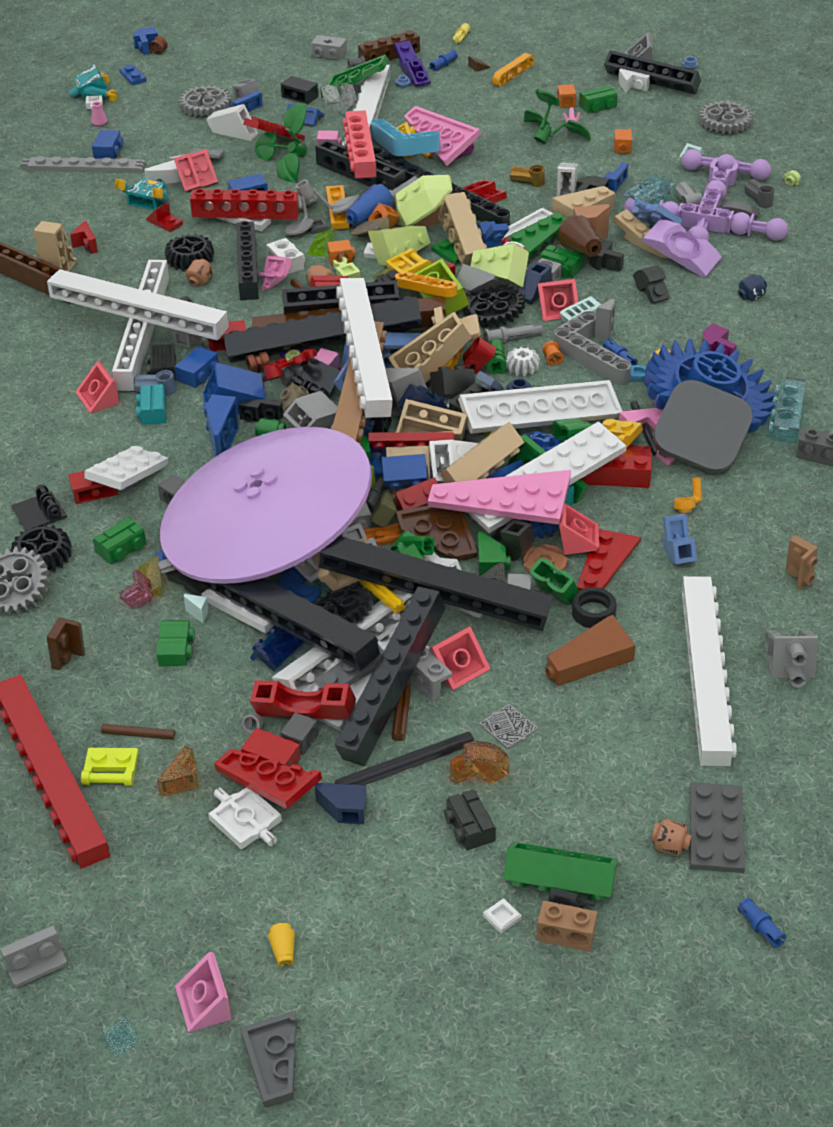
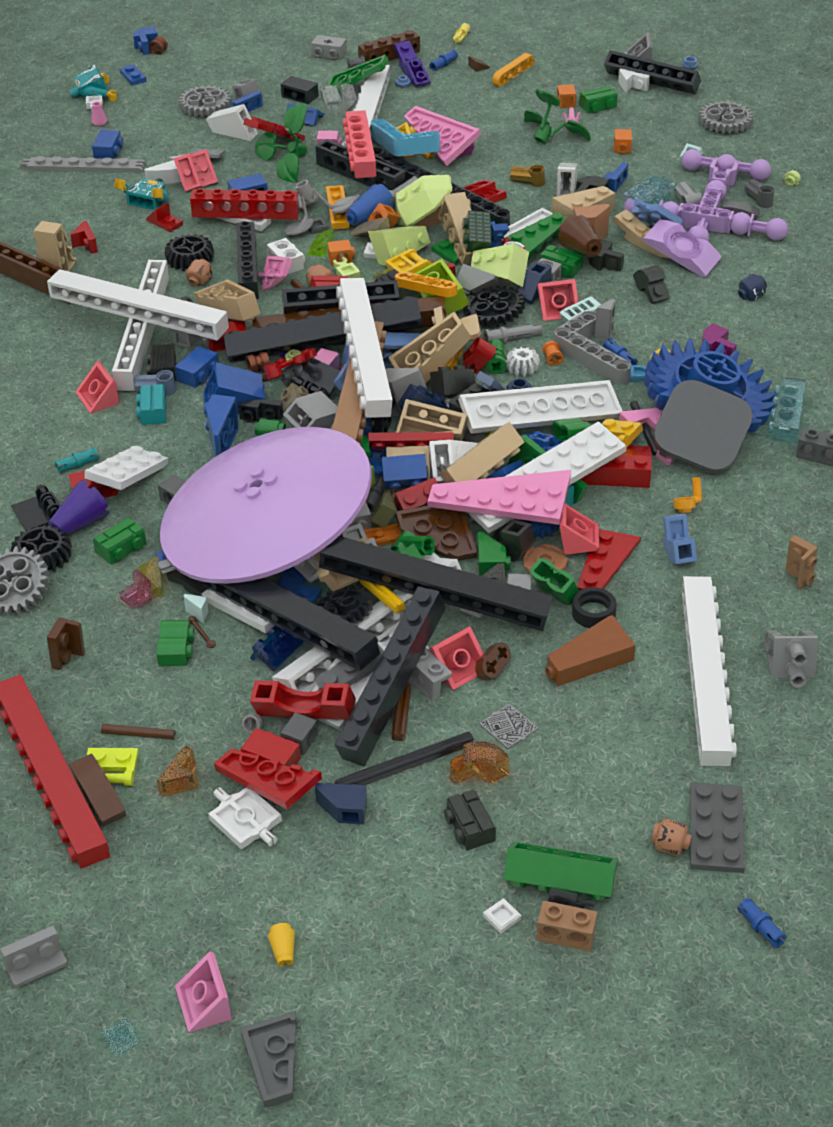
none -> dark purple cone [48,480,110,536]
none -> teal pin [55,447,99,473]
none -> reddish brown slope [69,753,126,827]
none -> reddish brown hinge [188,616,216,648]
none -> tan wedge [194,280,261,322]
none -> dark green brick [462,210,491,252]
none -> reddish brown beam [475,642,511,681]

